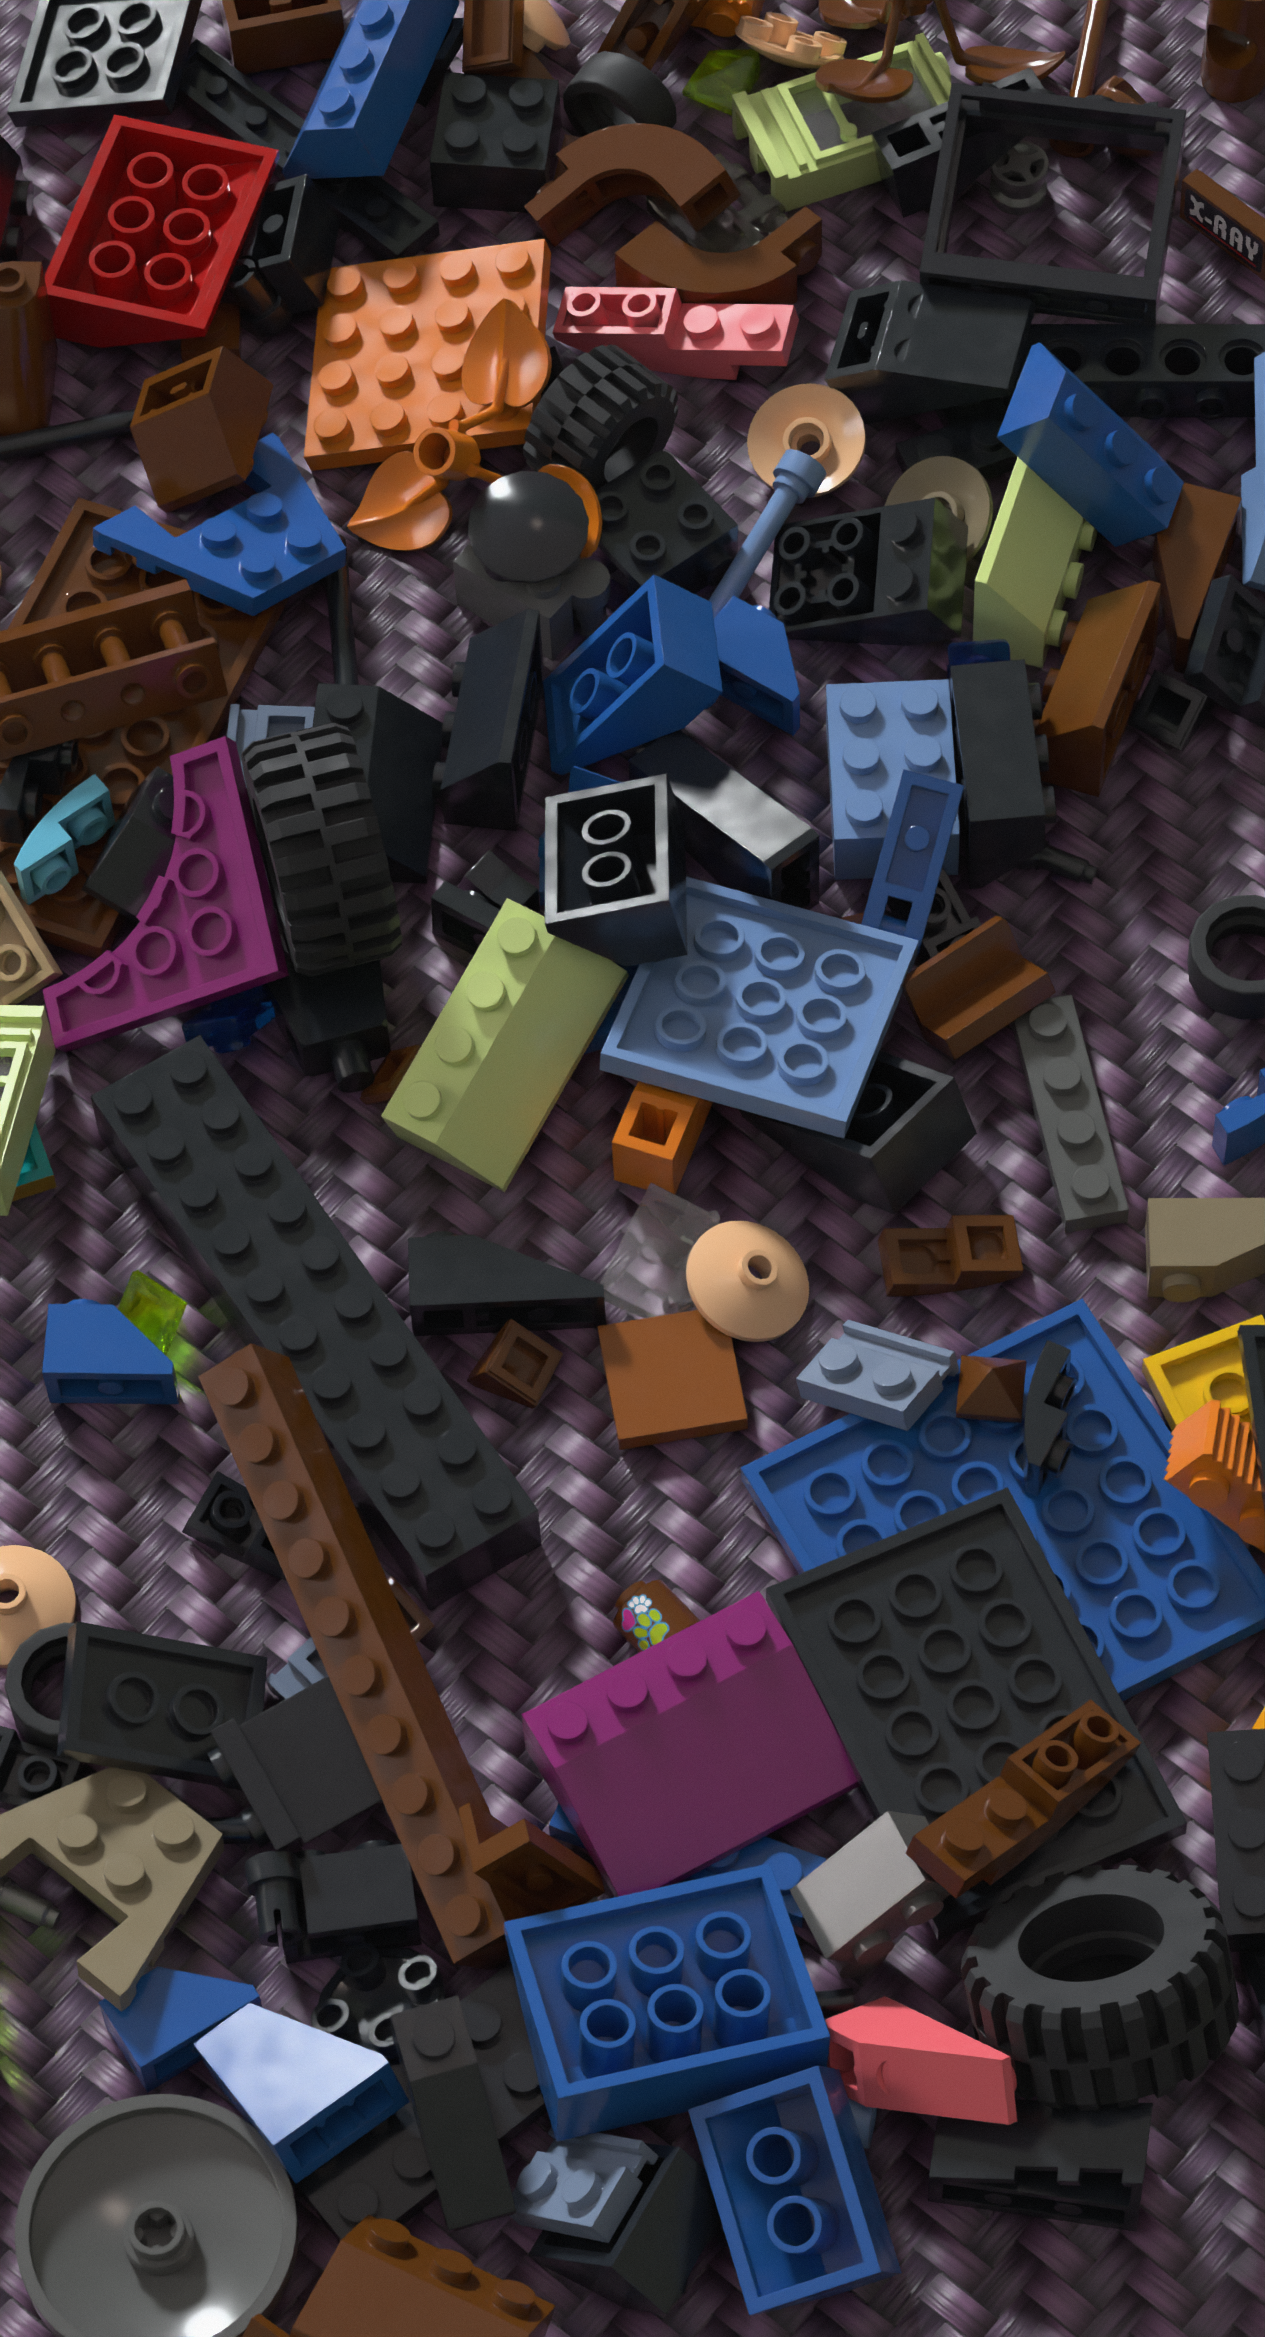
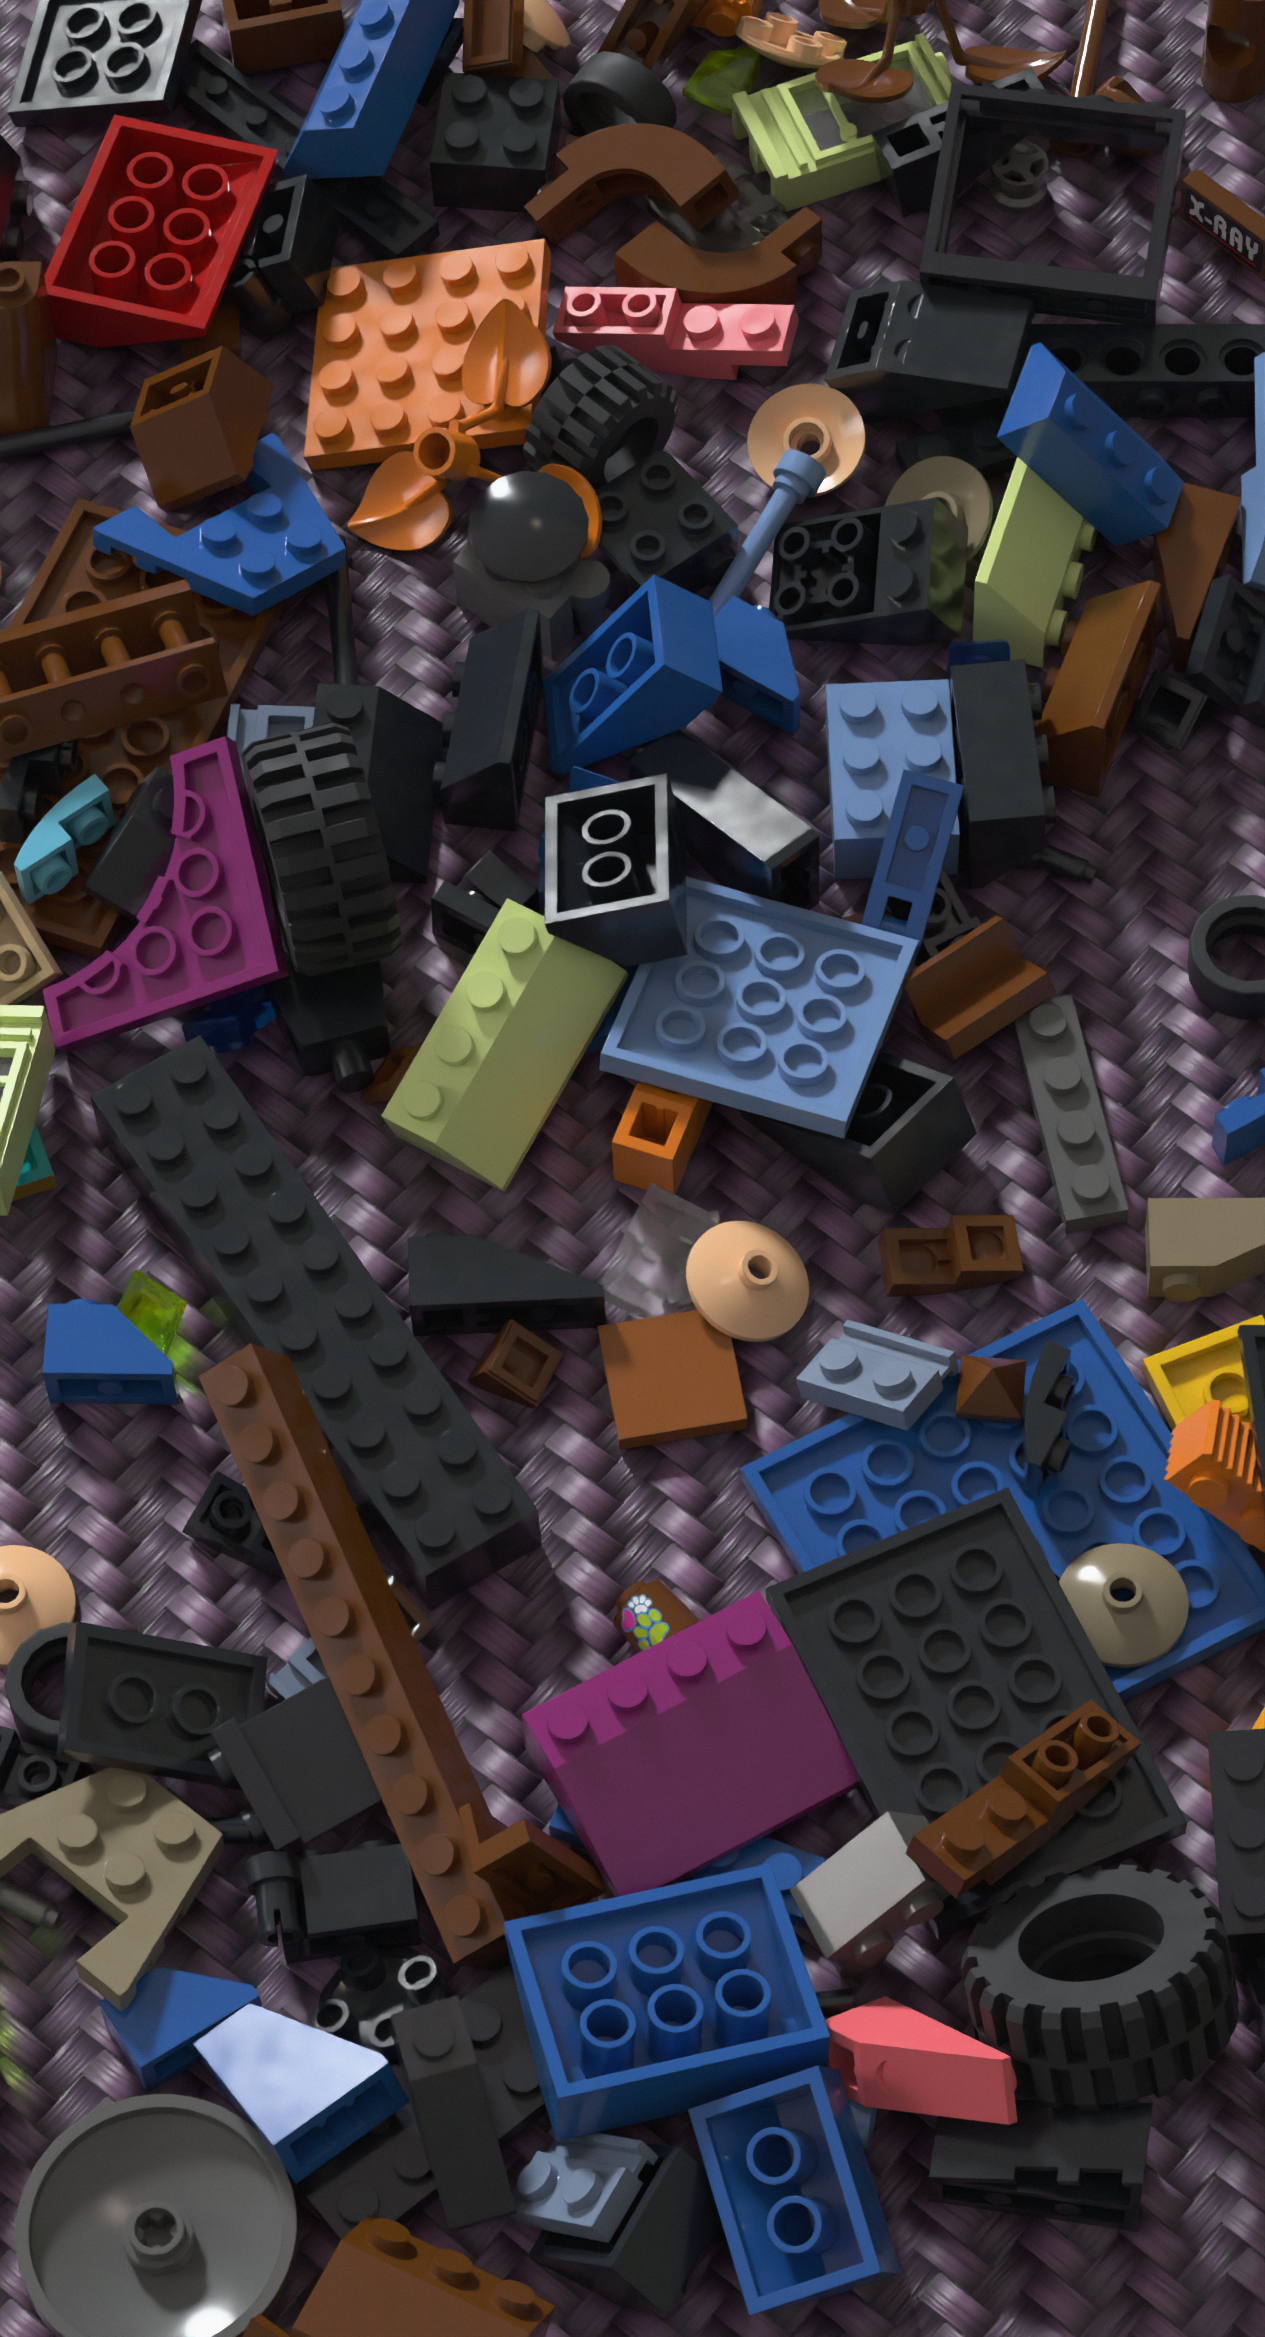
none -> dark tan dish [1059,1543,1189,1668]

